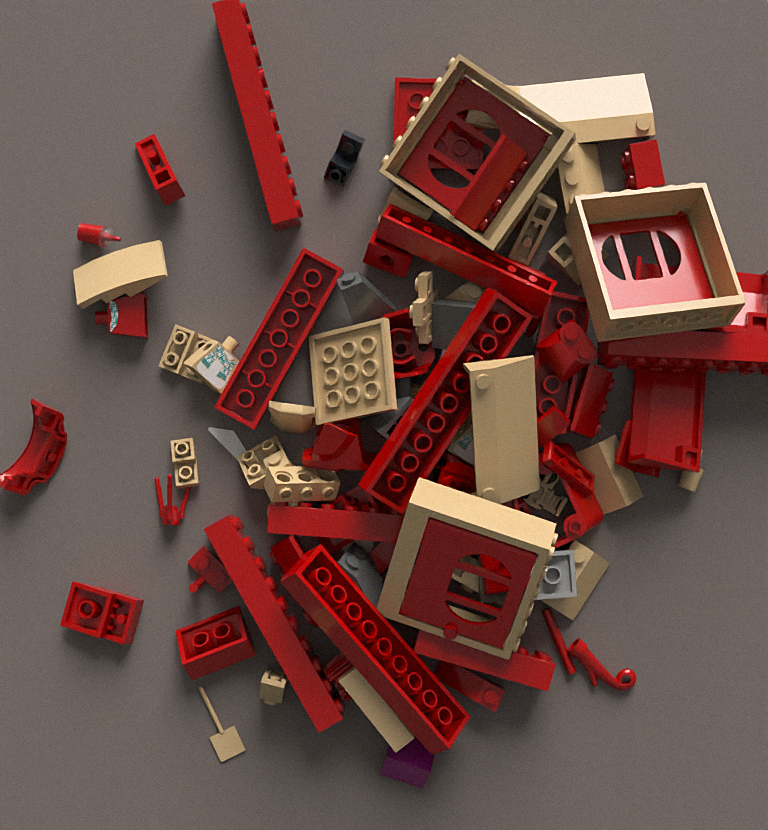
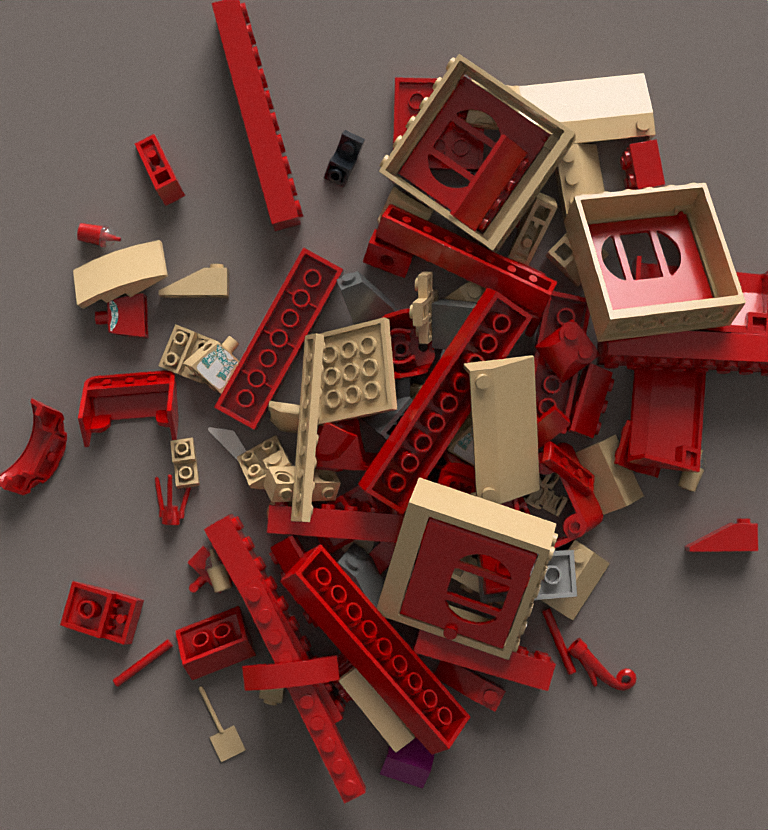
none -> red windscreen [78,370,179,447]
none -> red bar [113,639,173,687]
none -> tan slope [159,264,229,298]
none -> tan piece [205,549,232,593]
none -> red brick [239,577,366,804]
none -> red slope [242,655,340,691]
none -> tan plate [291,333,325,522]
none -> red slope [685,518,758,552]

